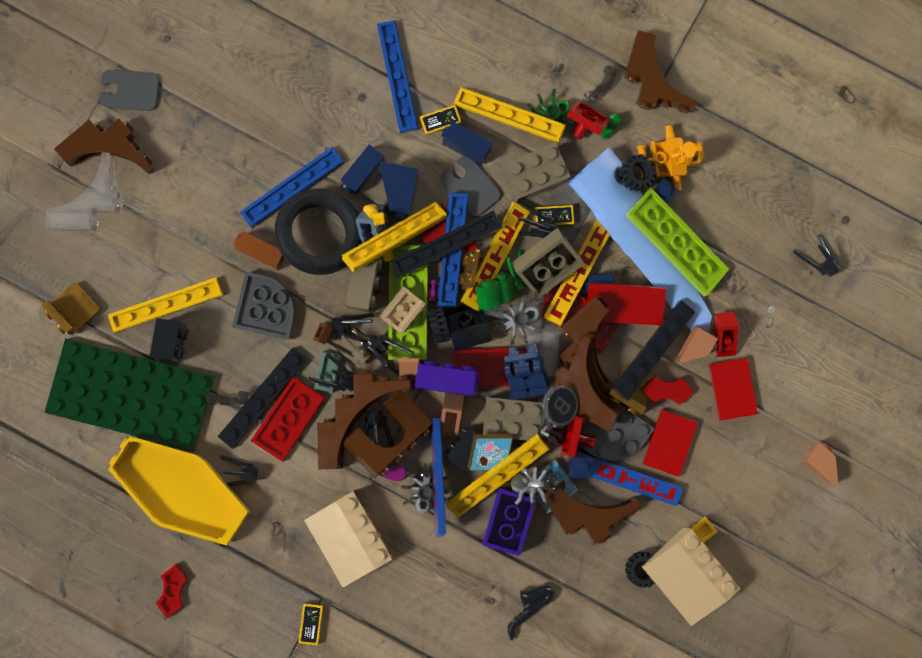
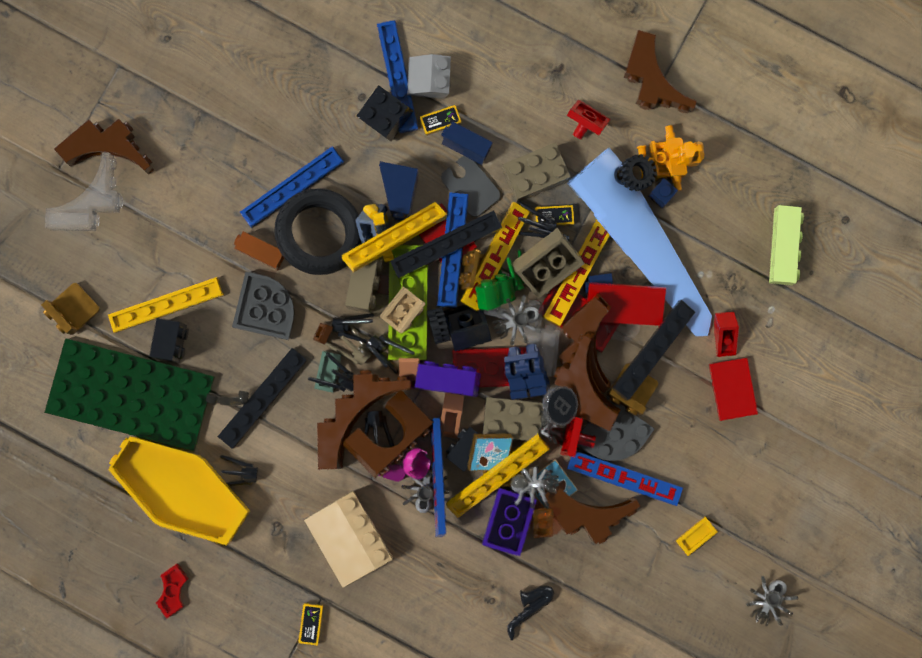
dark grey piece [99,70,159,111] -> none
red tile [251,377,326,462] -> none
dark blue brick [341,145,385,195] -> none
magenta piece [427,280,440,302] -> none
yellow tile [454,87,566,144] -> none
green animal [527,89,574,125] -> none
dark blue brick [567,457,592,478] -> none
clear smoke arm [584,65,617,103] -> none
green arm [600,113,622,140] -> none
lime plate [625,188,729,297] -> none
black tyre [625,551,655,588] -> none
red tile [640,376,694,405] -> none
red tile [642,410,698,477] -> none
tan slope [642,528,740,626] -> none
nougat slope [675,326,718,363] -> none
black plant [793,234,842,277] -> none
nougat slope [801,443,838,486] -> none
none -> black brick [356,85,413,142]
none -> dark pink hair [403,448,431,480]
none -> light grey slope [407,54,451,99]
none -> clear orange plate [533,508,553,538]
none -> animal [746,576,798,626]
none -> yellowish green brick [769,205,804,285]

